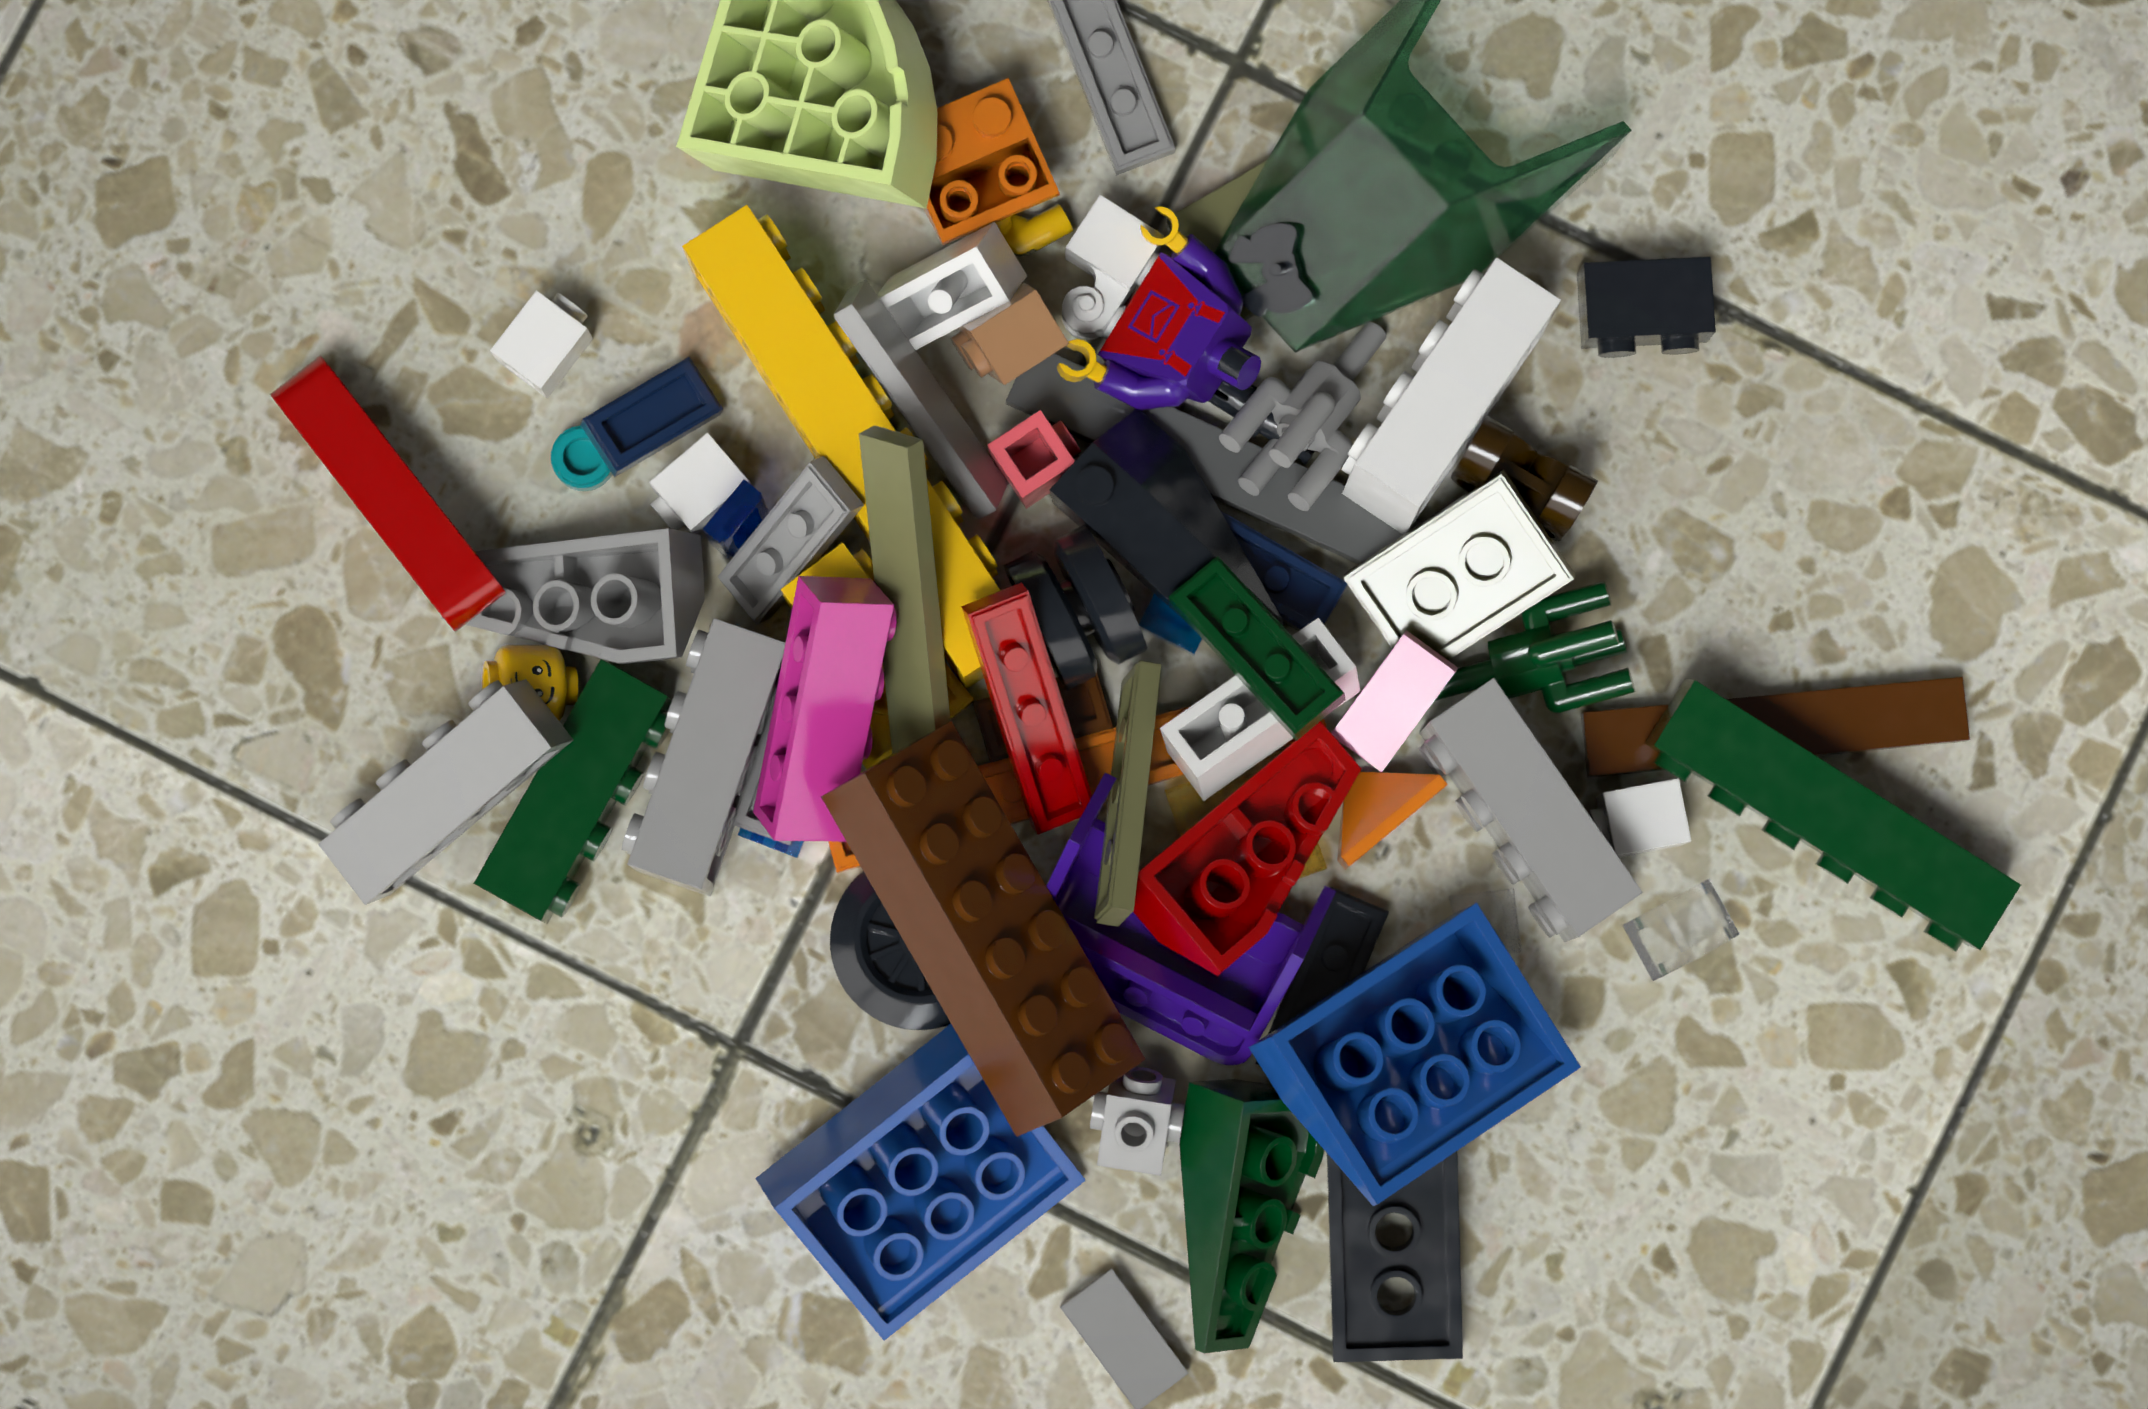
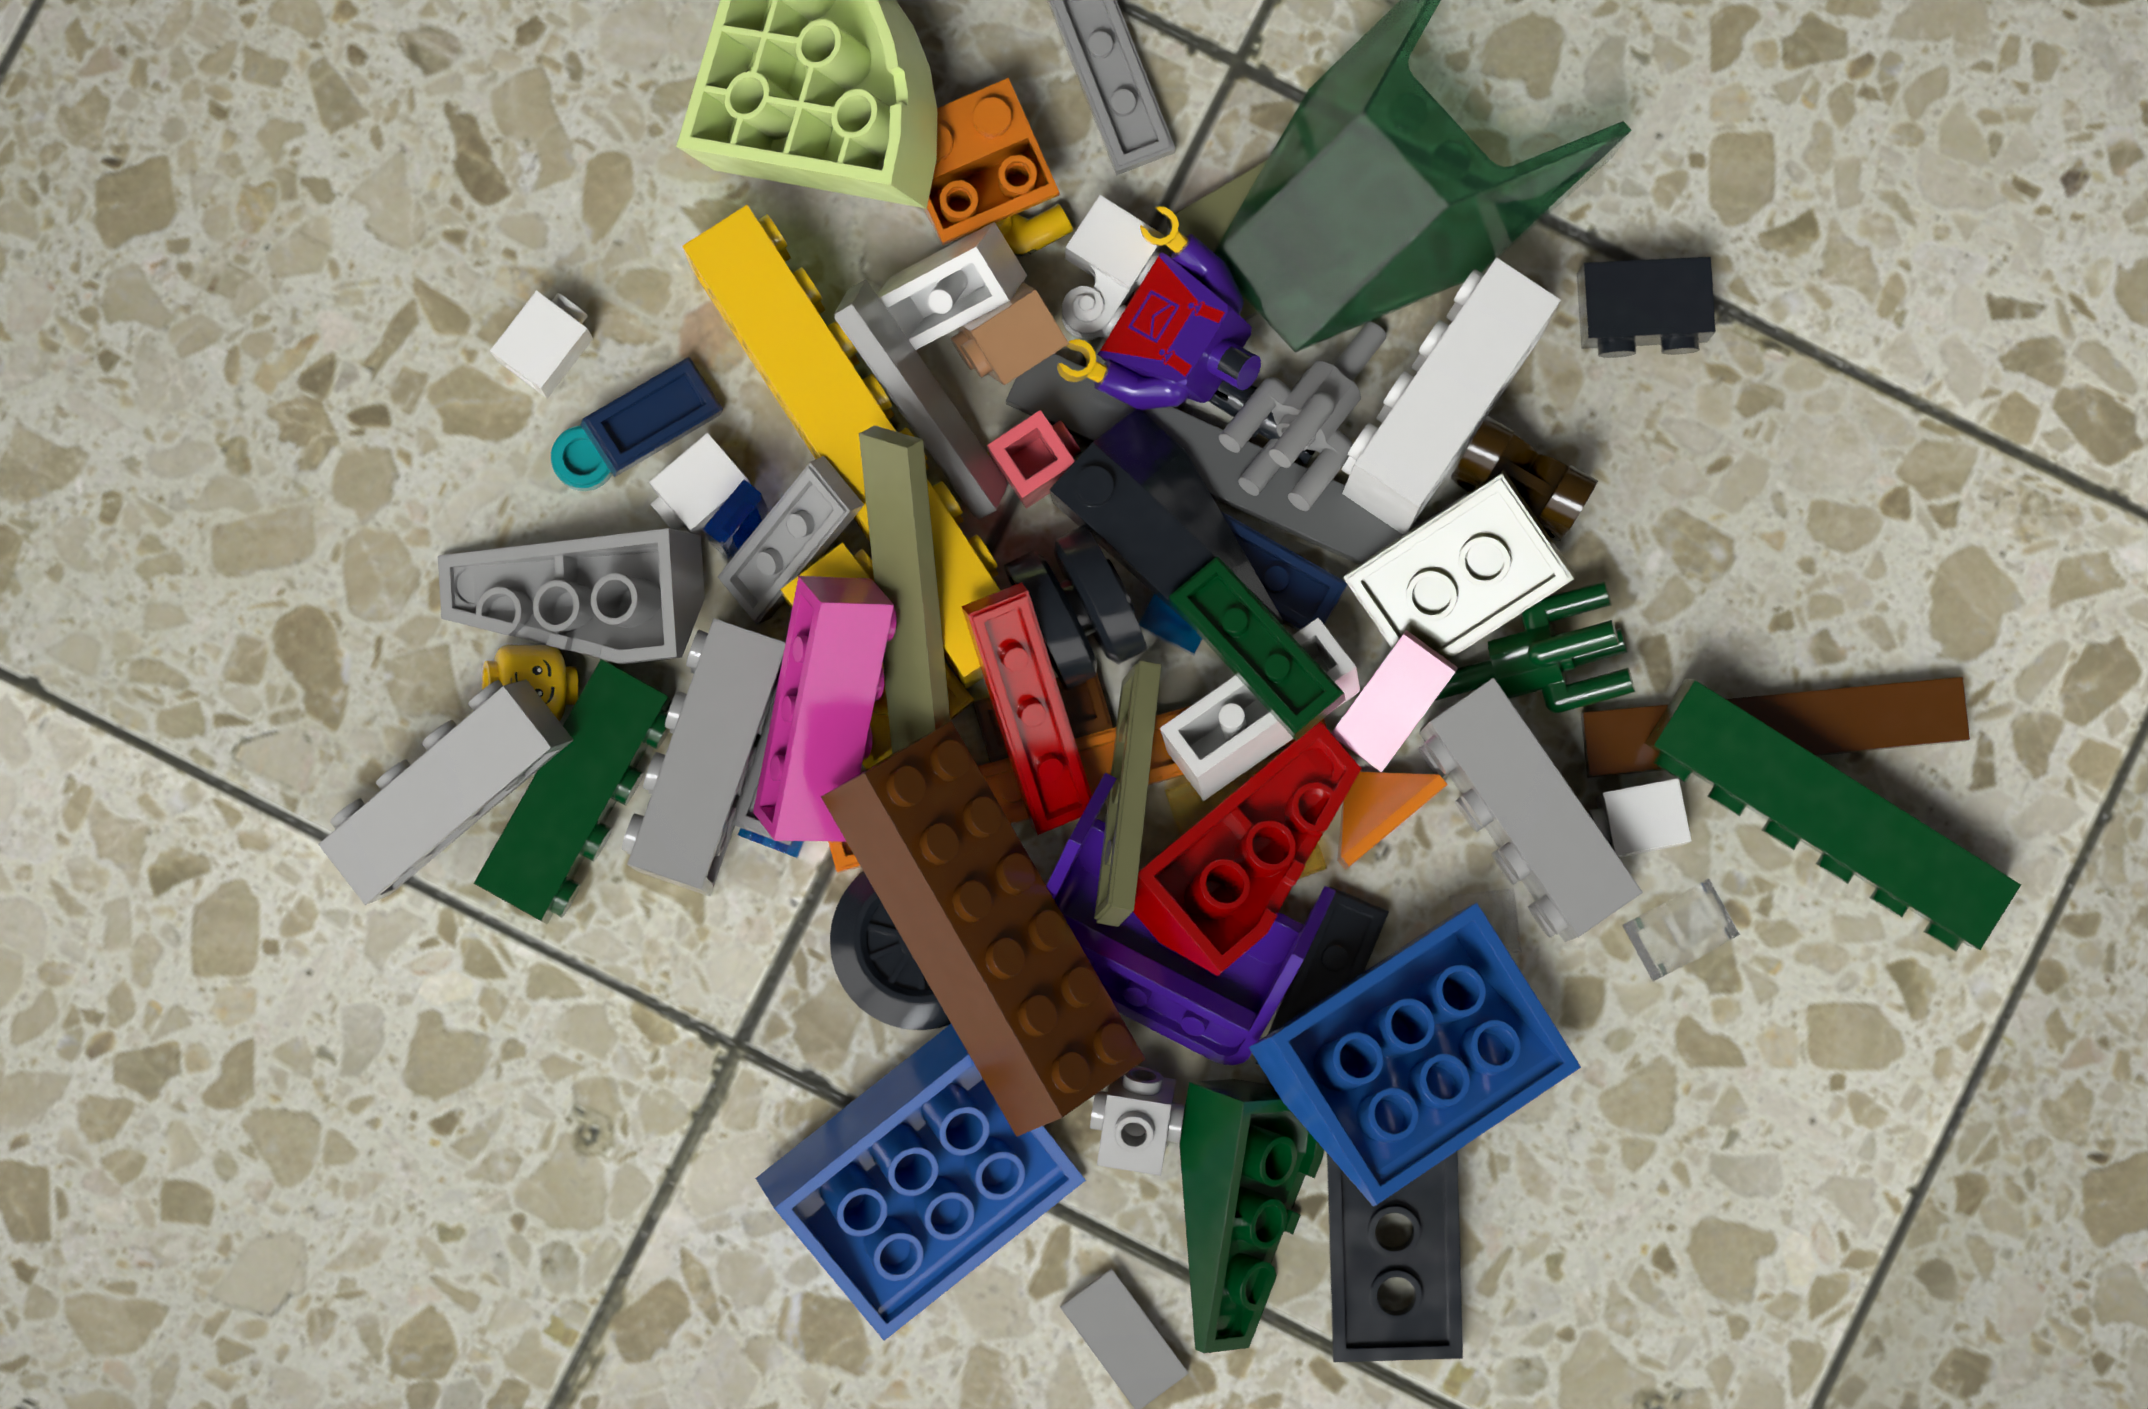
red beam [270,355,506,632] -> none
black piece [1229,222,1317,317] -> none

